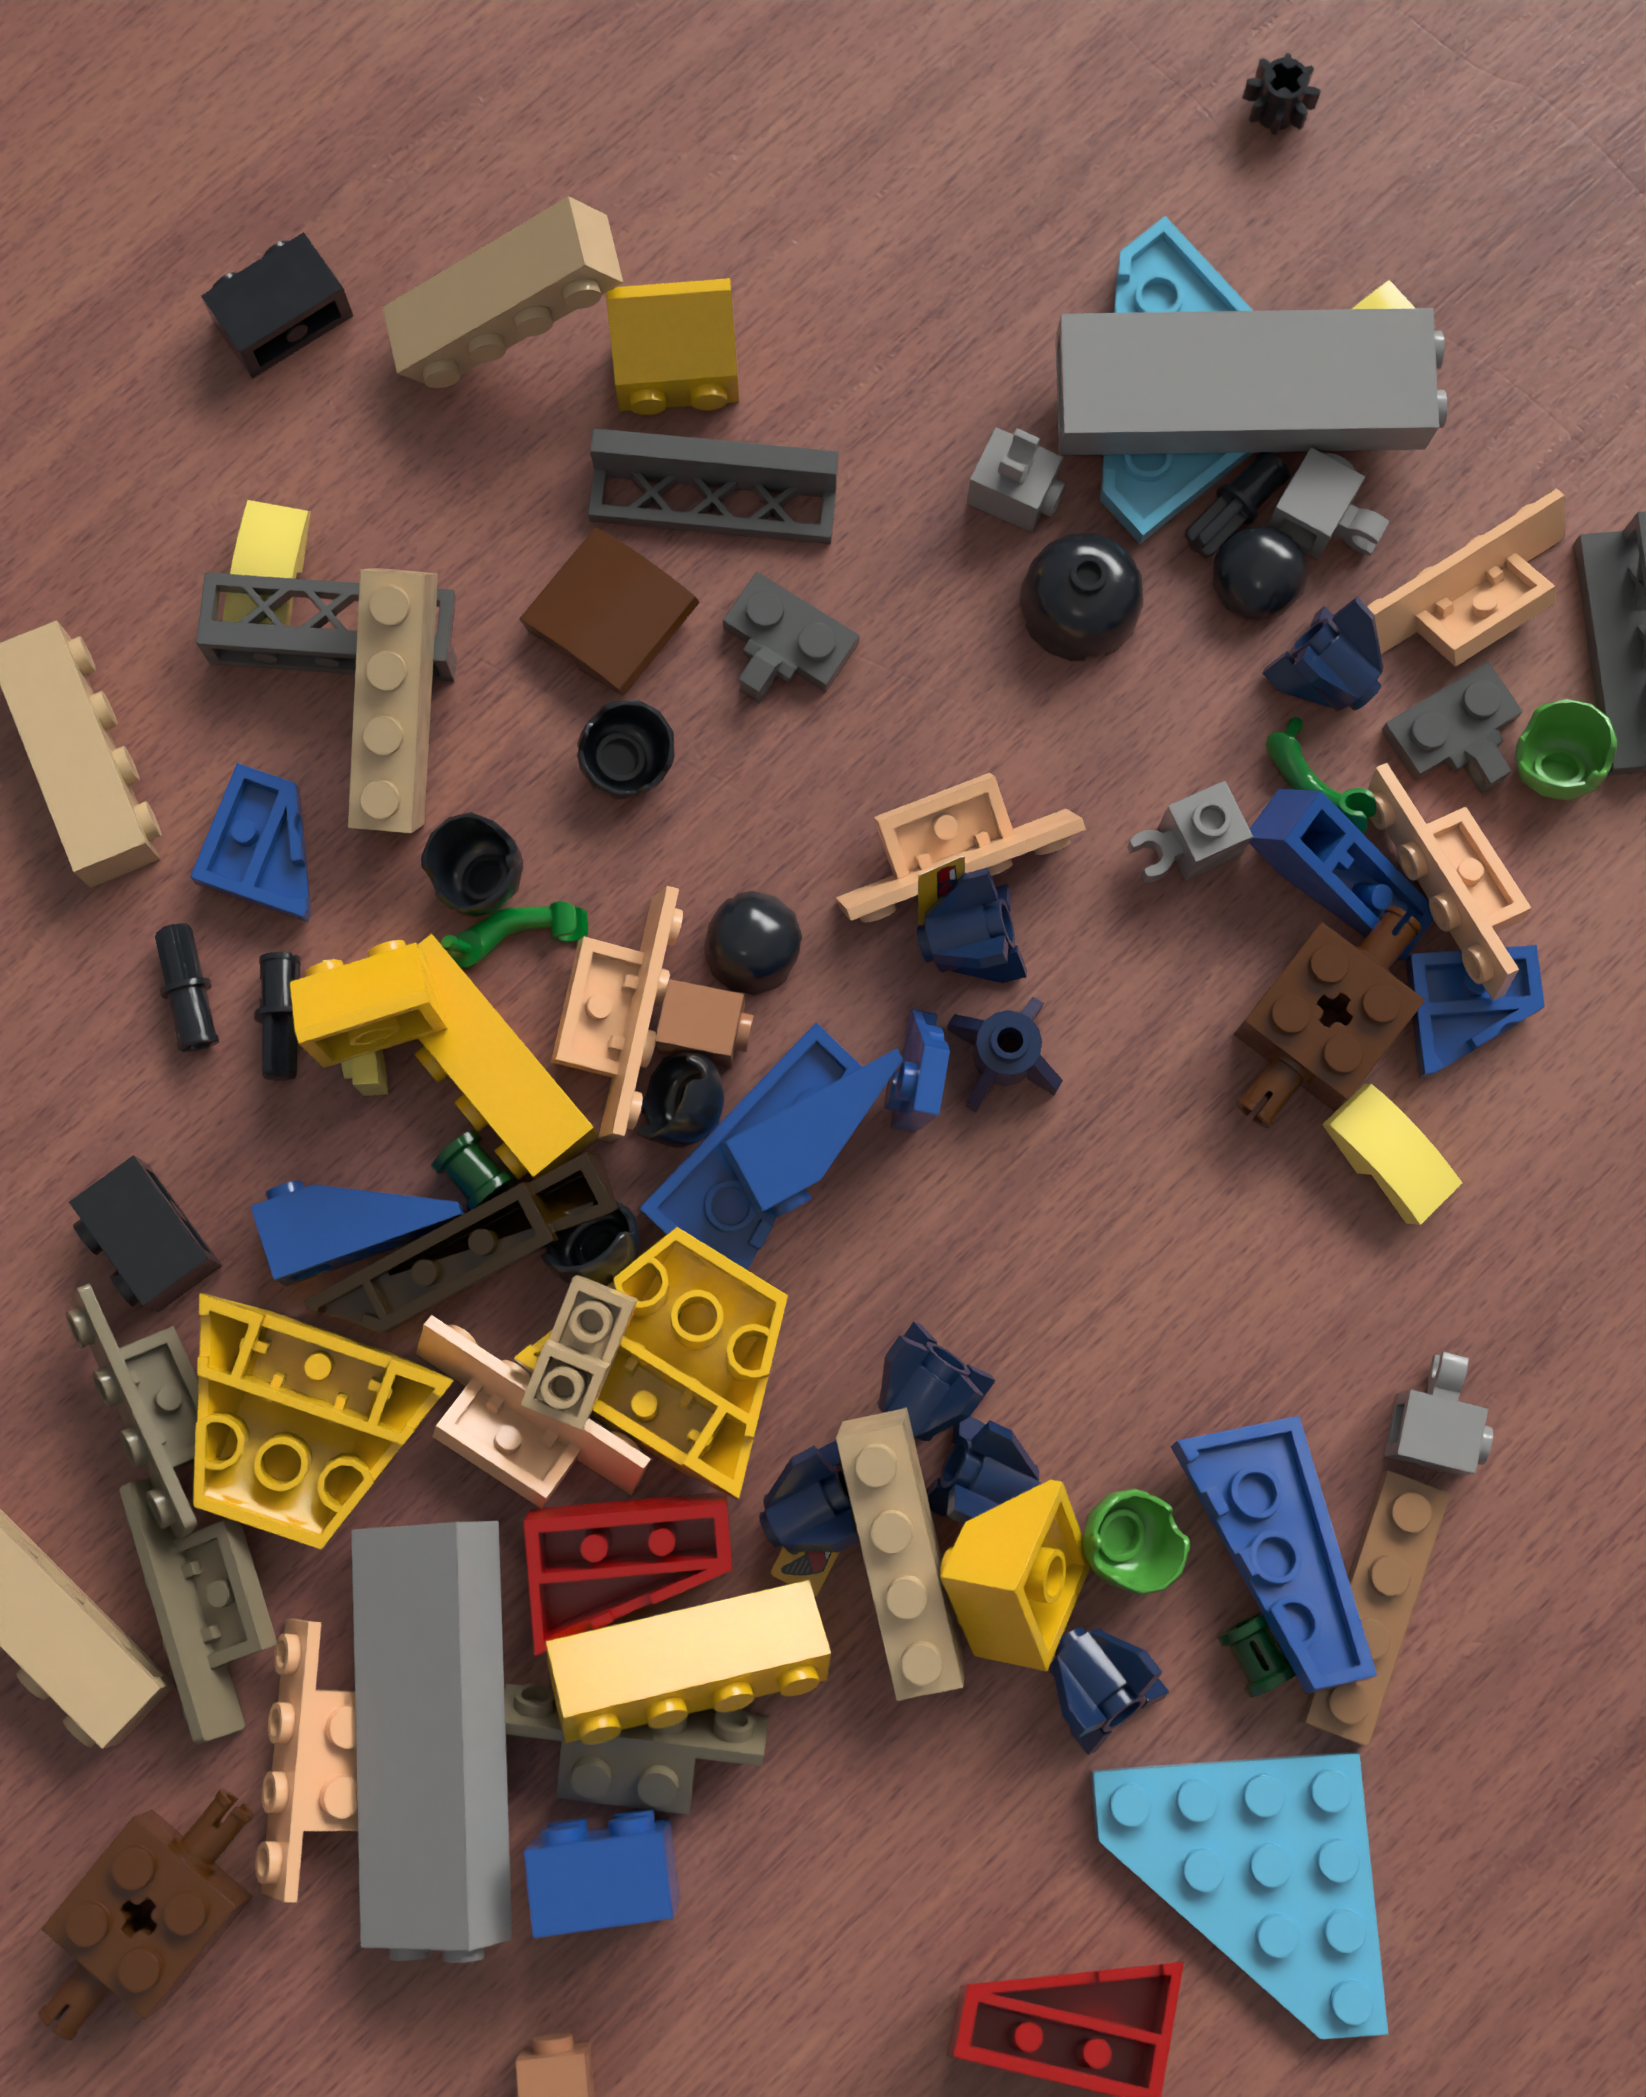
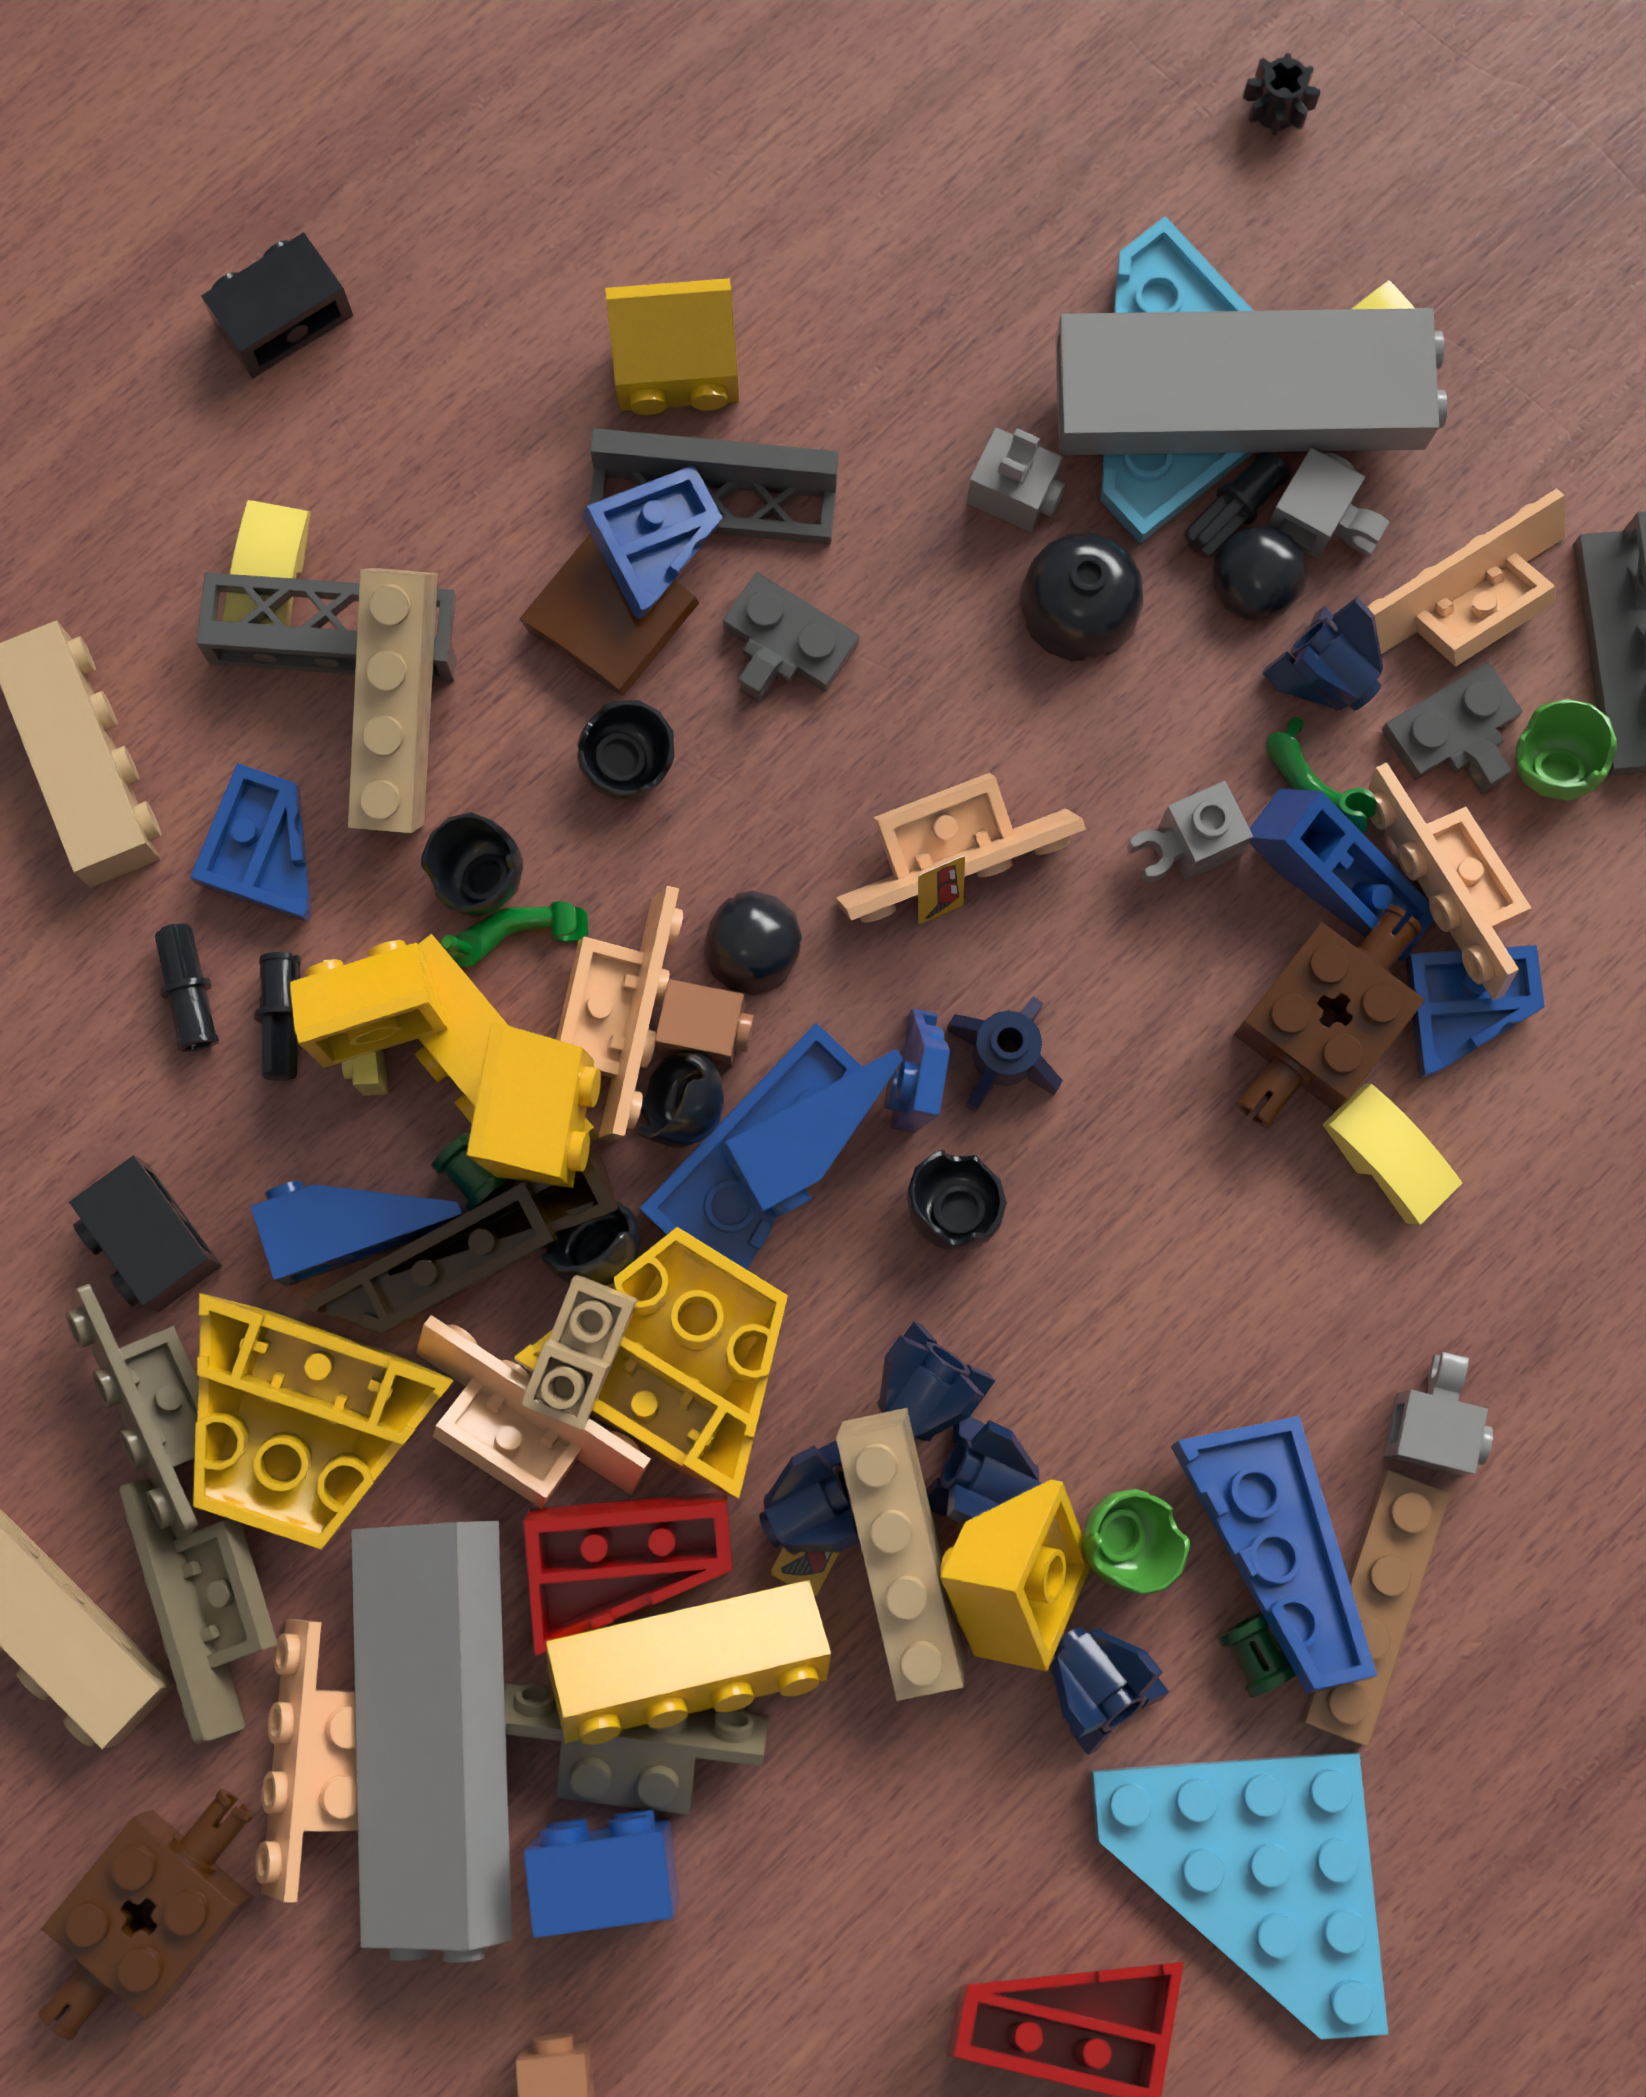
tan brick [382,196,623,388] -> none
dark blue brick [917,867,1027,983] -> none
none -> yellow slope [466,1023,601,1188]
none -> wing [582,465,723,620]
none -> black hair [907,1150,1007,1250]

